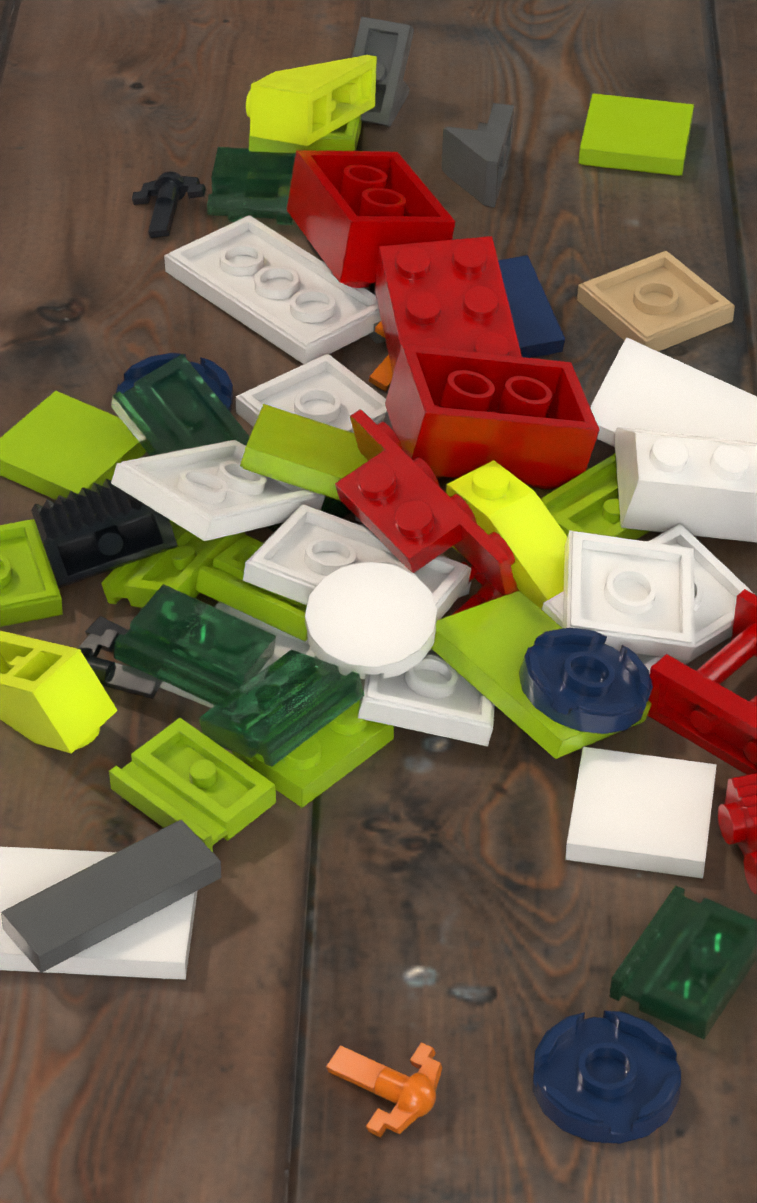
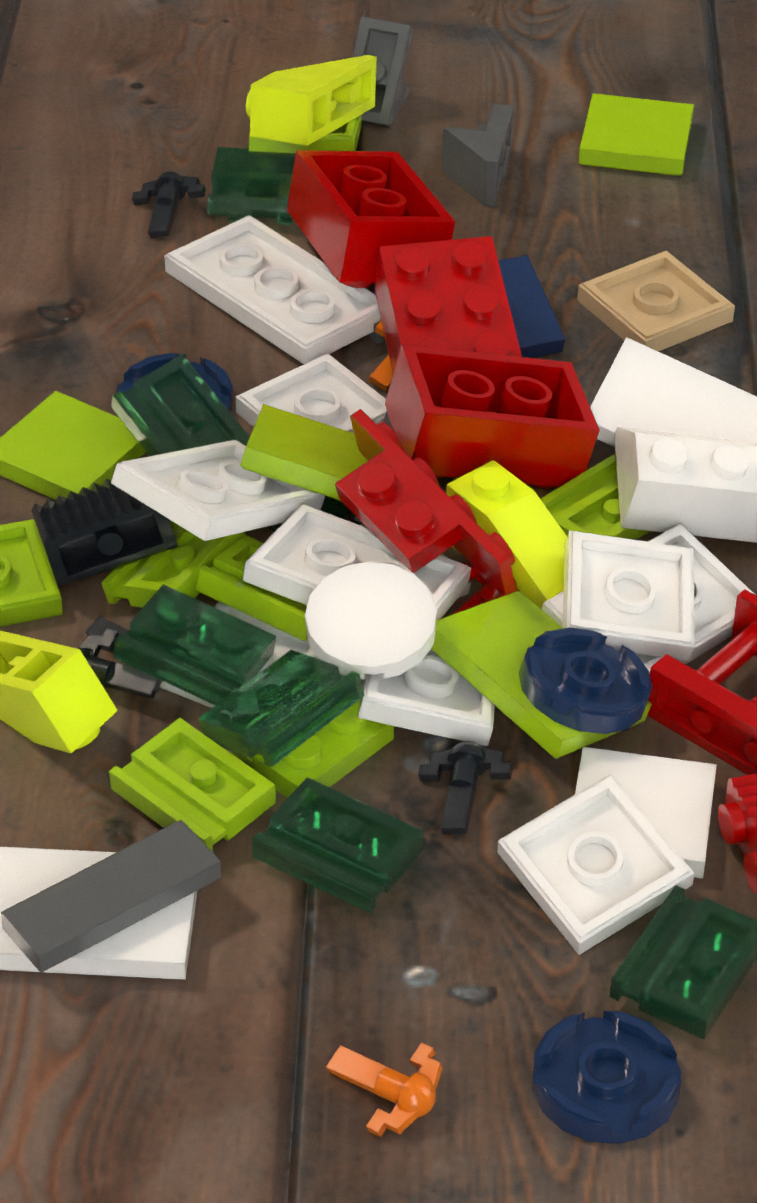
none -> clear green plate [252,777,424,913]
none -> black piece [418,741,513,834]
none -> white tile [497,774,694,955]

